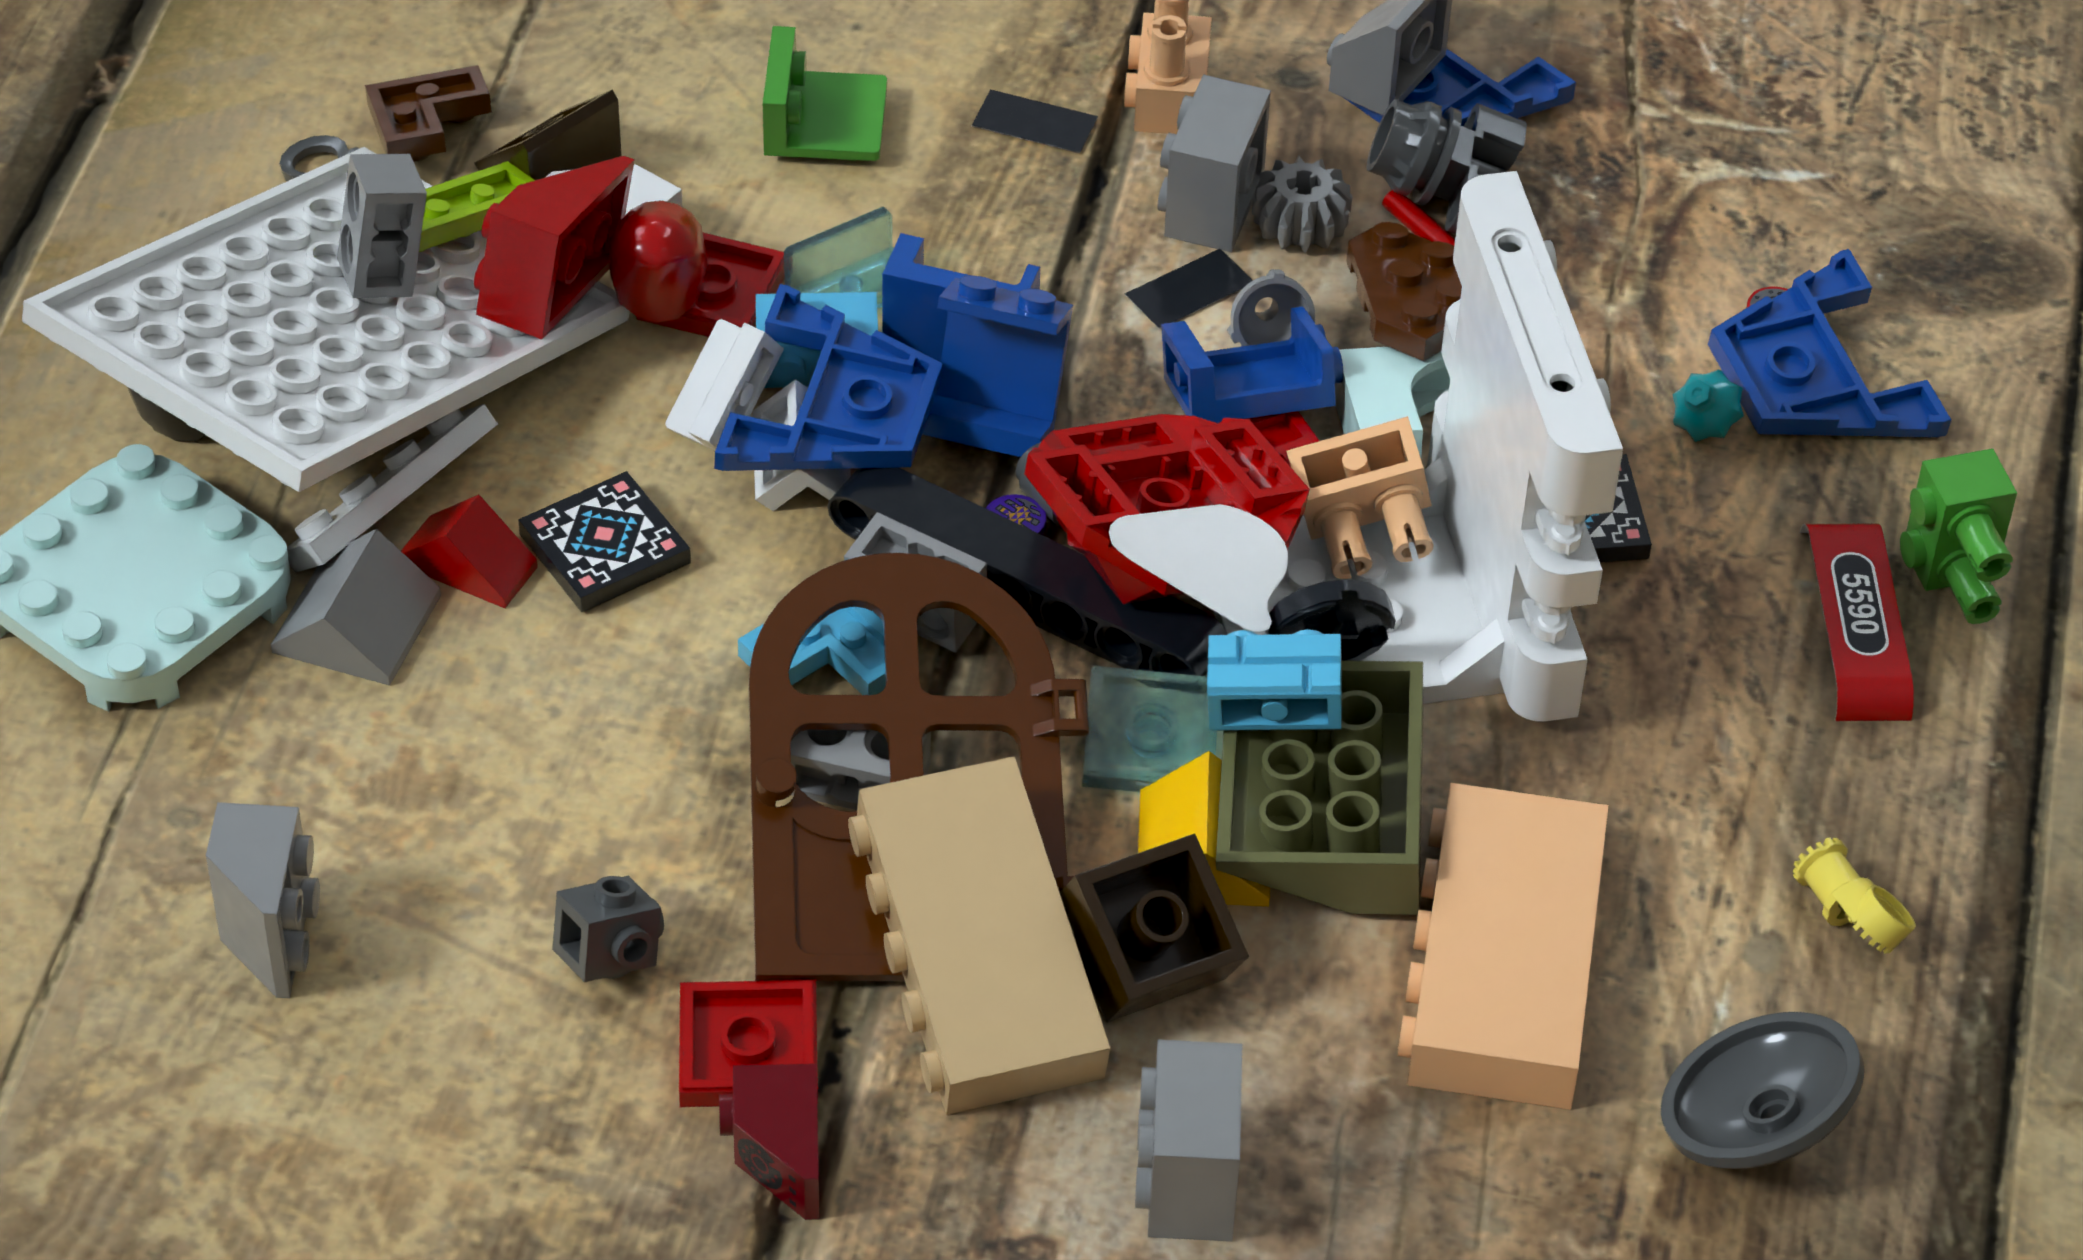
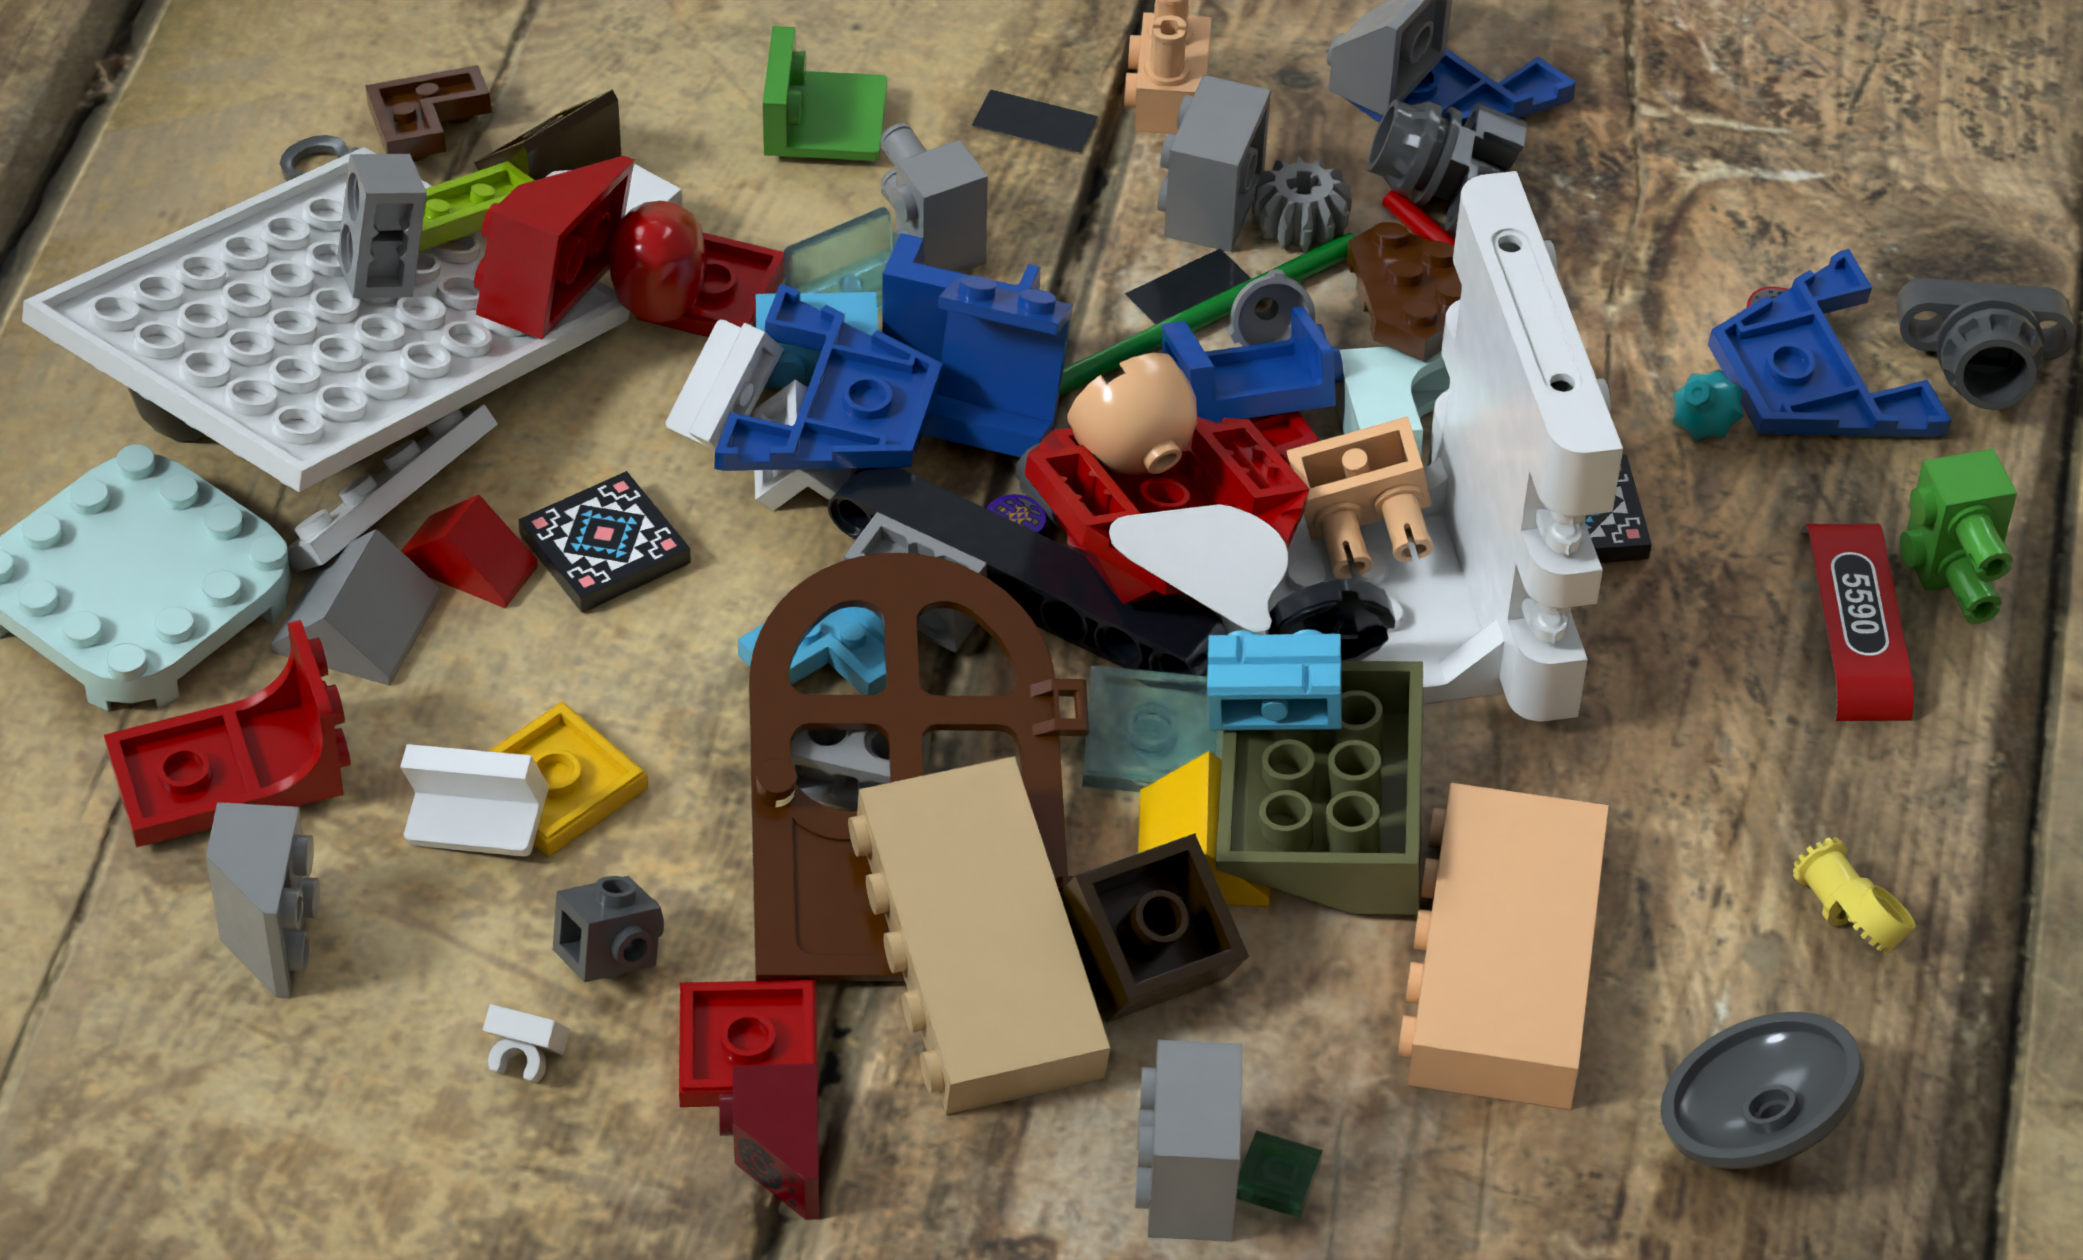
none -> red bracket [104,619,351,848]
none -> white panel [400,744,549,857]
none -> white tile [482,1004,571,1083]
none -> yellow tile [487,701,648,857]
none -> light grey brick [881,123,988,273]
none -> green piece [1059,232,1356,397]
none -> light nougat cylinder [1067,352,1197,475]
none -> clear green tile [1236,1130,1323,1218]
none -> dark grey beam [1896,278,2076,410]

